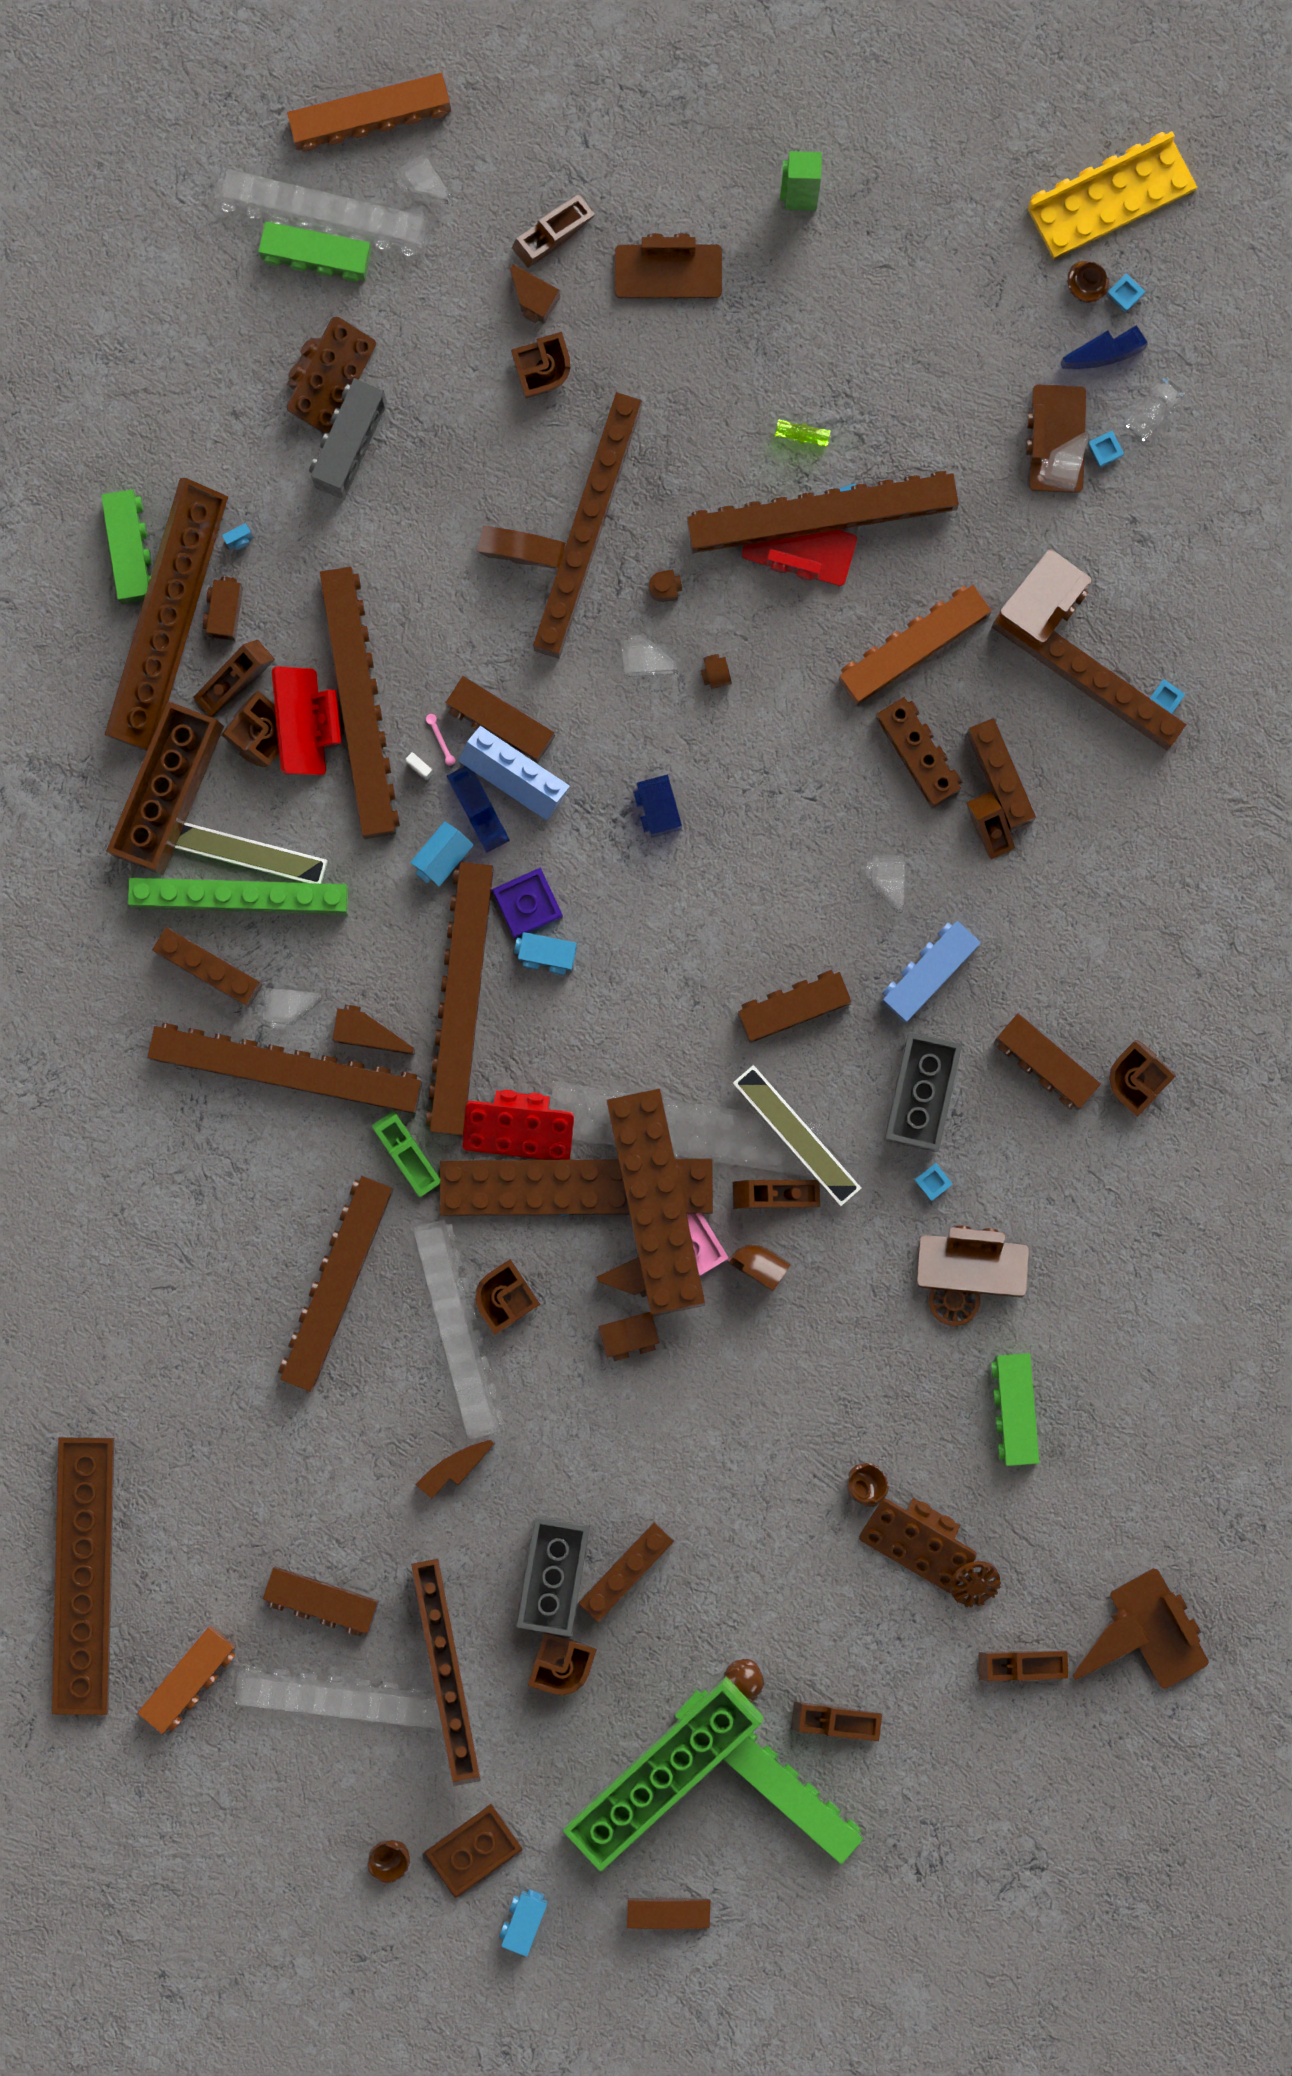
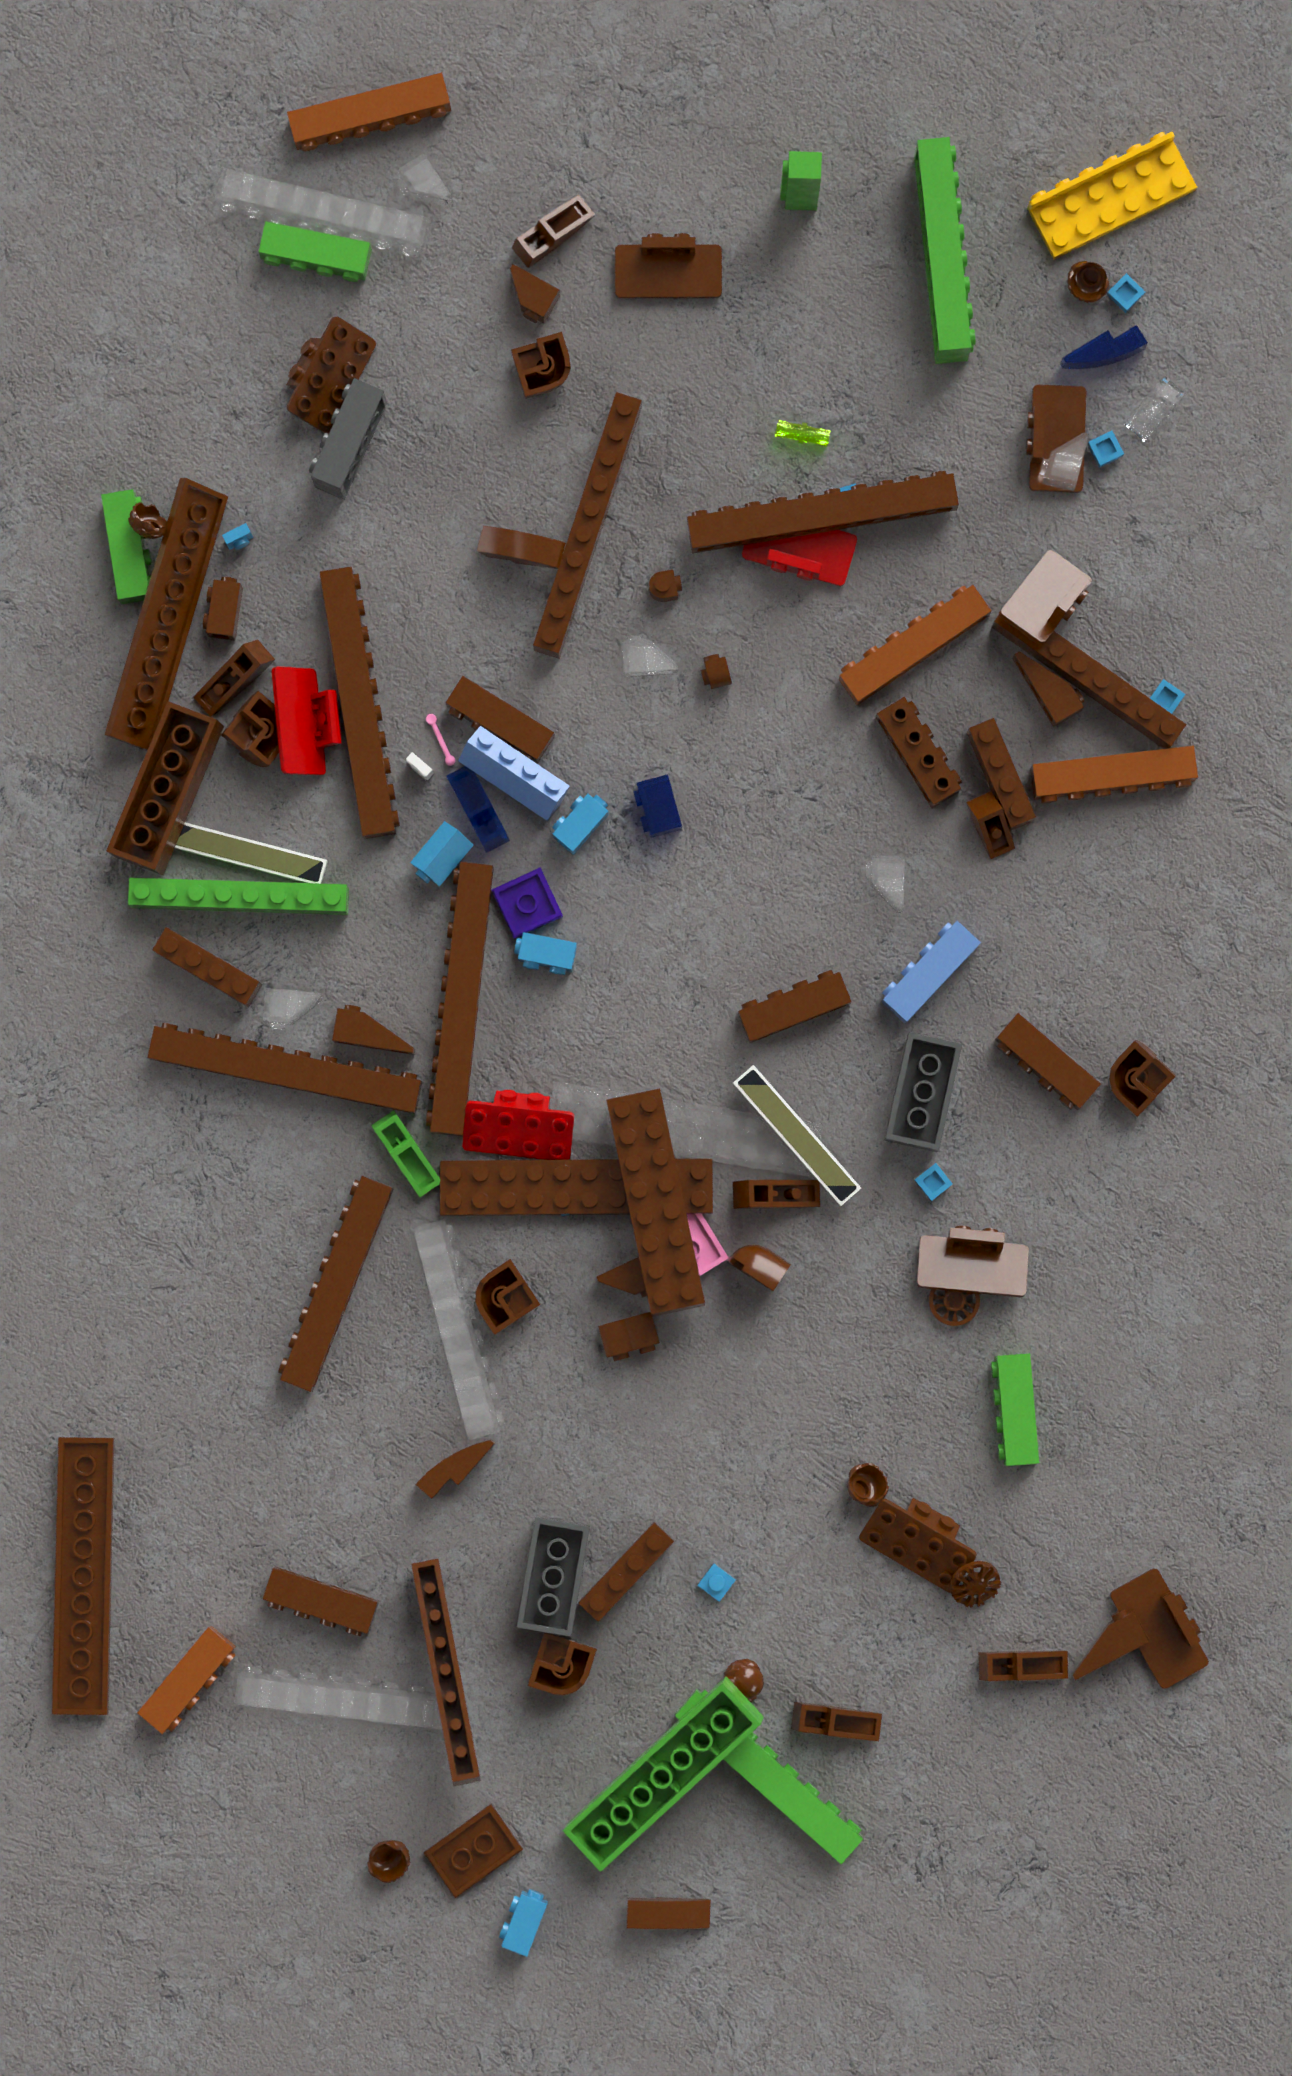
none -> reddish brown hair [128,502,167,539]
none -> dark azure brick [552,794,609,855]
none -> dark azure plate [698,1563,736,1602]
none -> bright green brick [914,137,976,364]
none -> reddish brown slope [1012,651,1085,728]
none -> dark orange brick [1030,746,1198,803]

